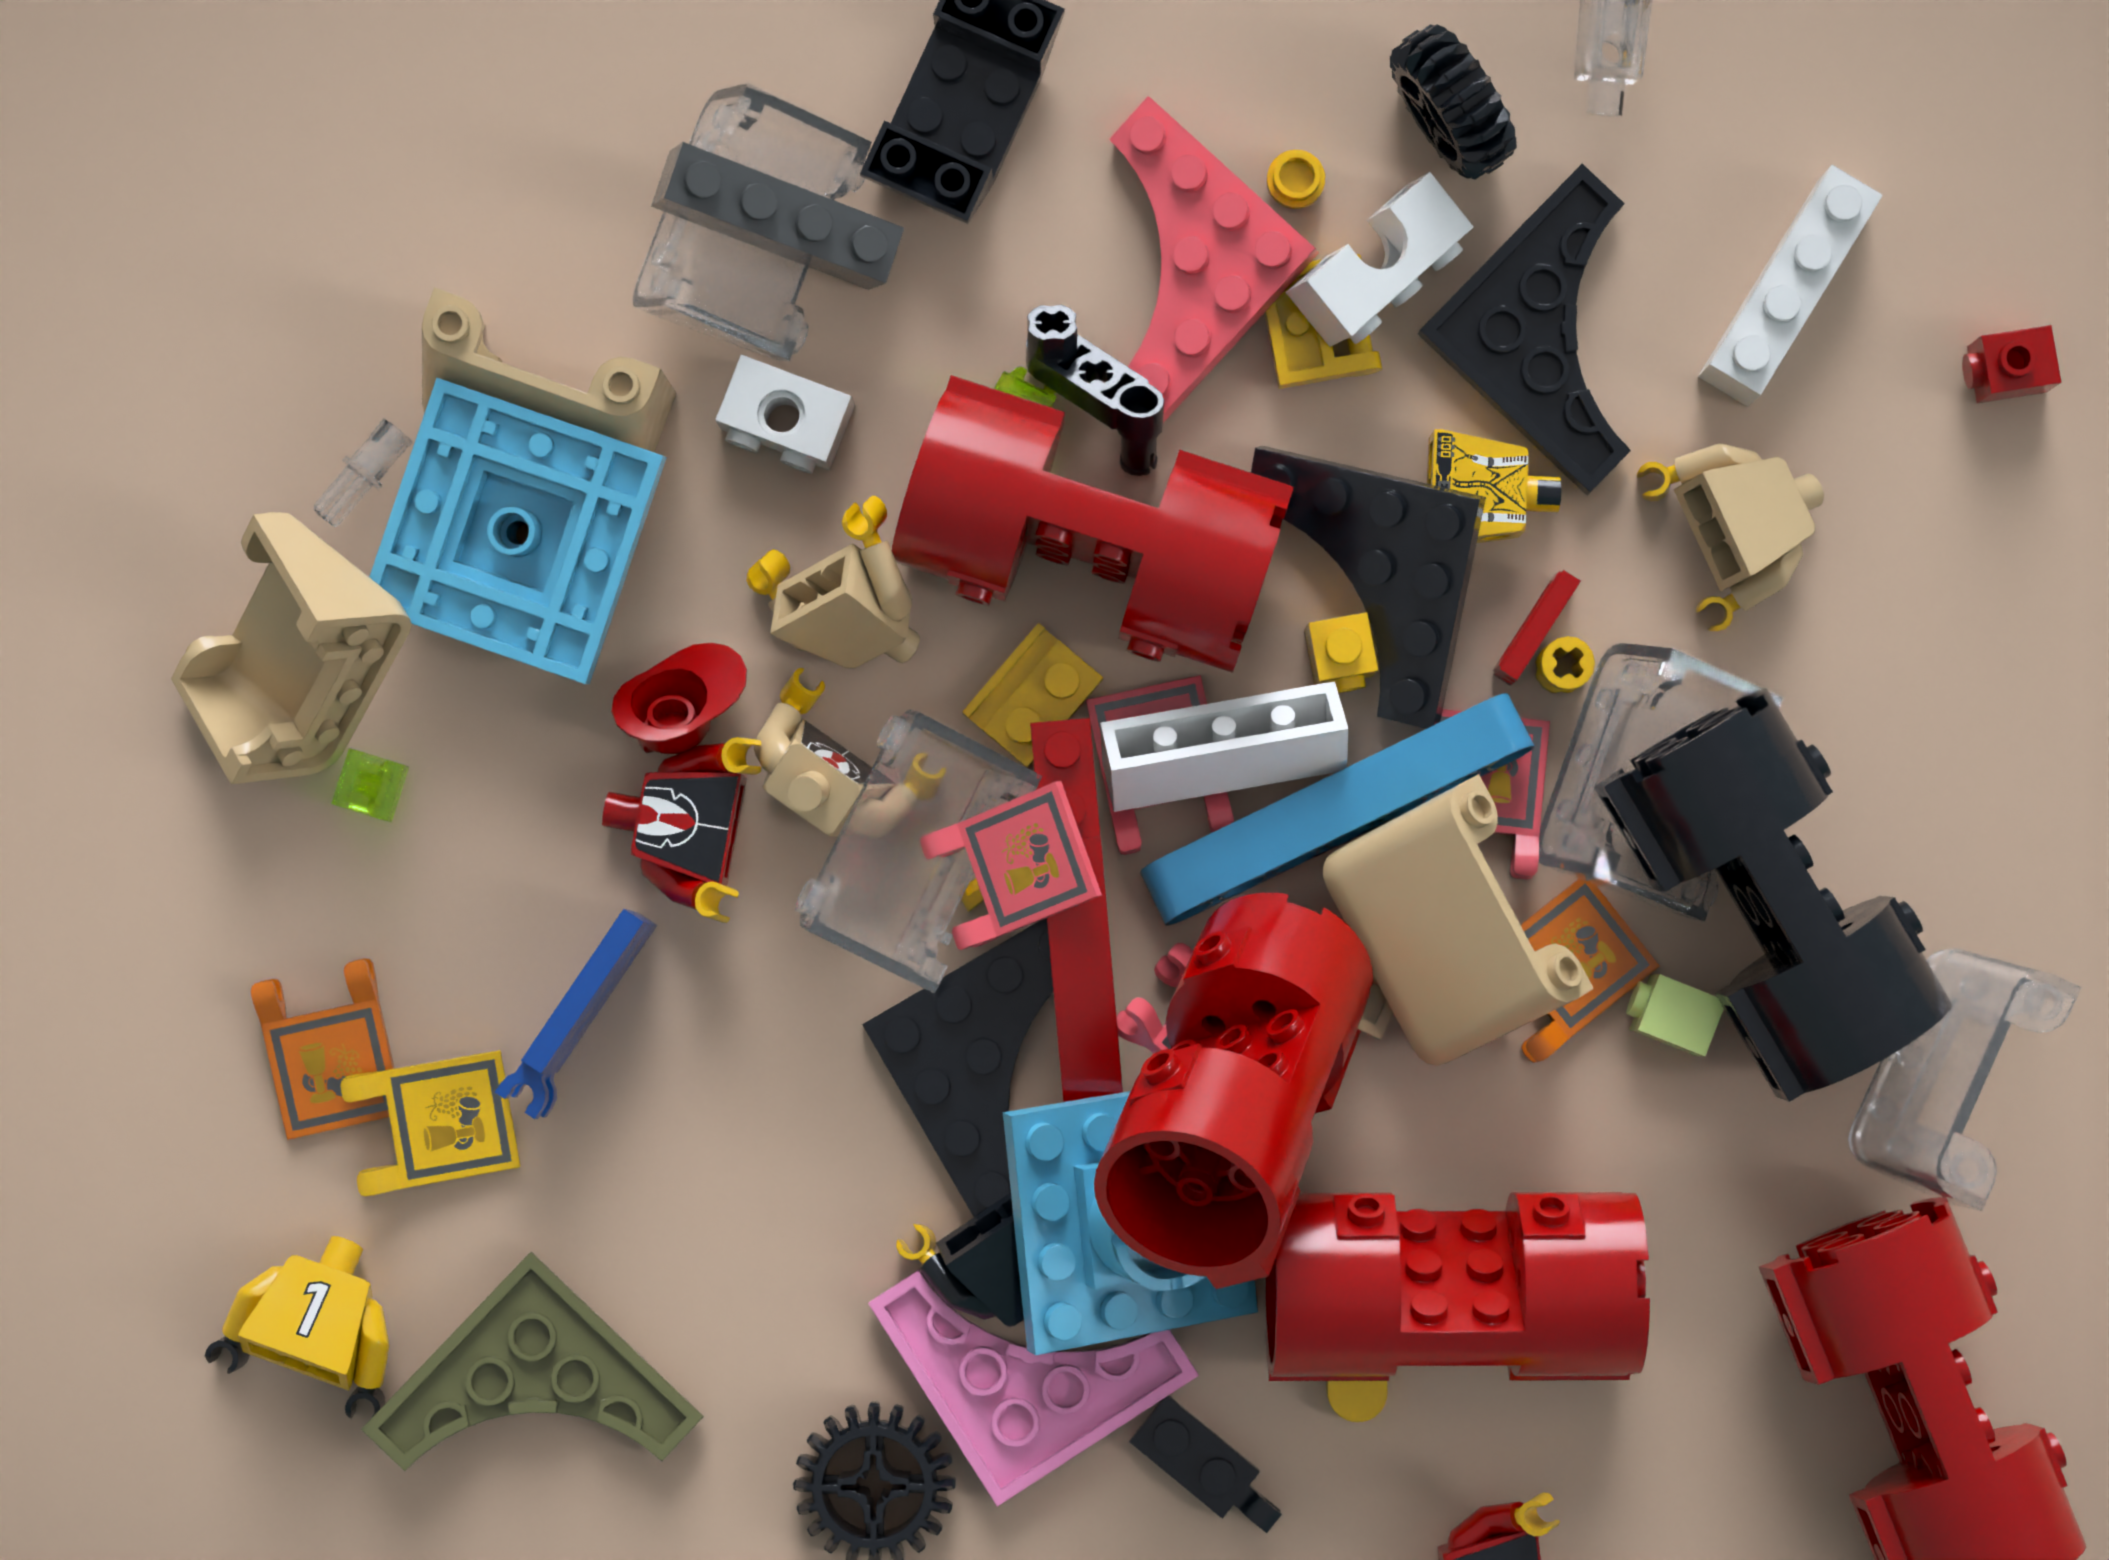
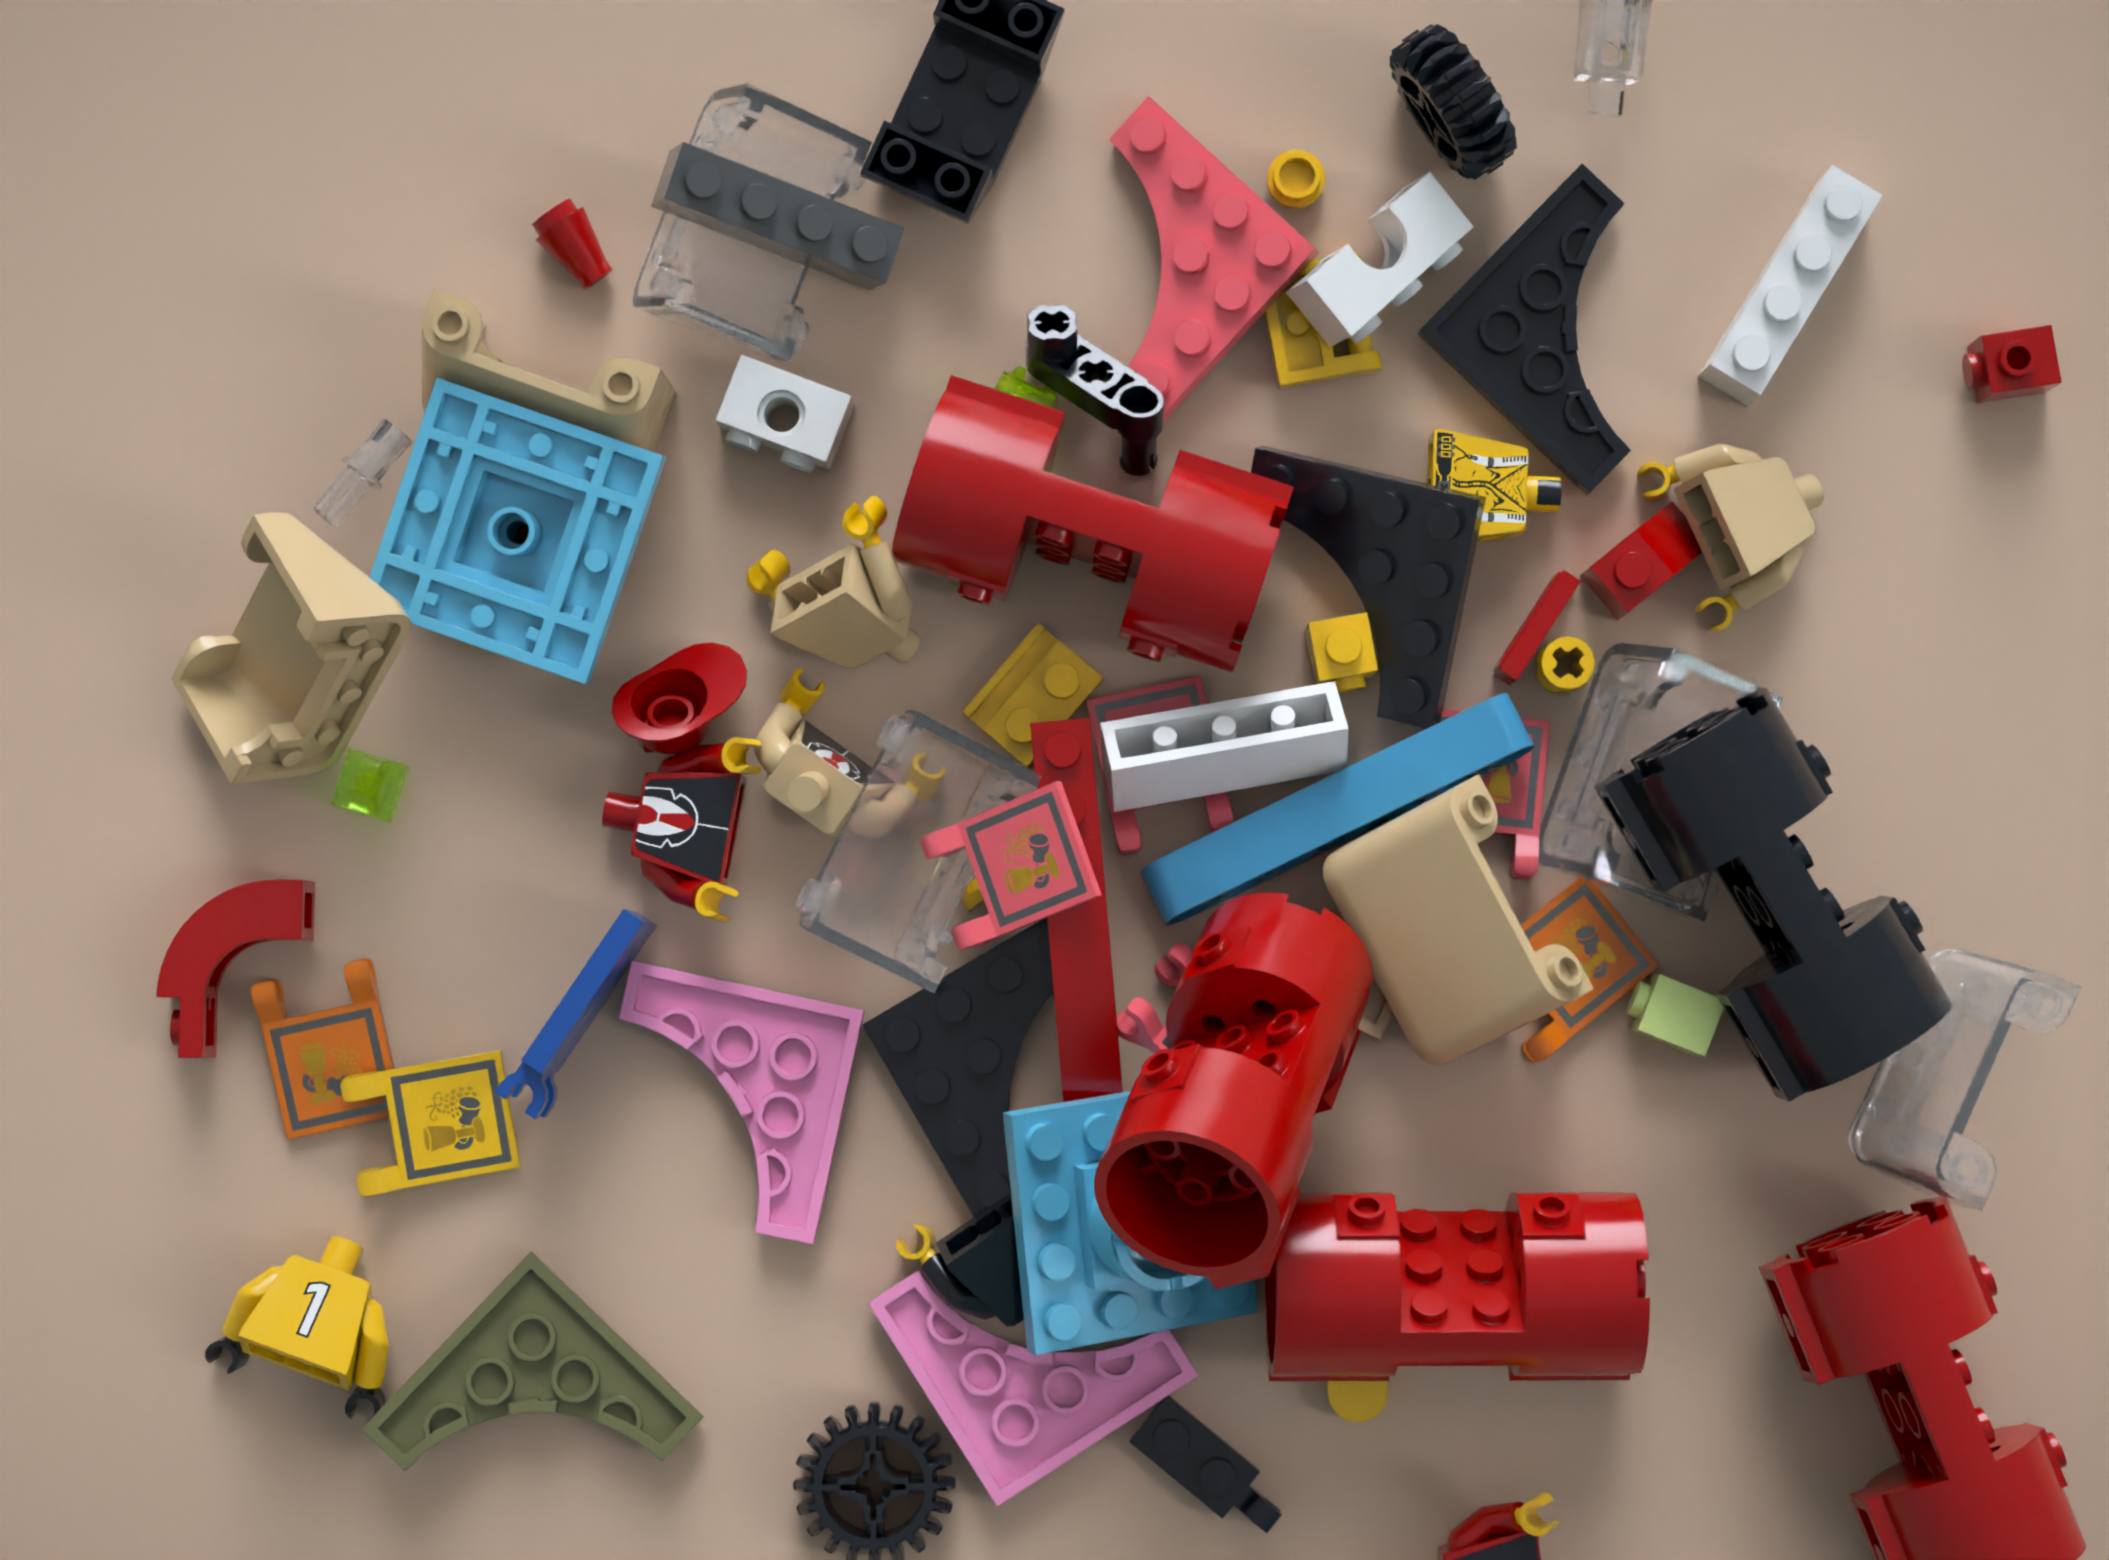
none -> red arch [156,879,315,1058]
none -> red cone [532,198,613,290]
none -> bright pink plate [619,961,865,1245]
none -> red slope [1580,501,1702,621]

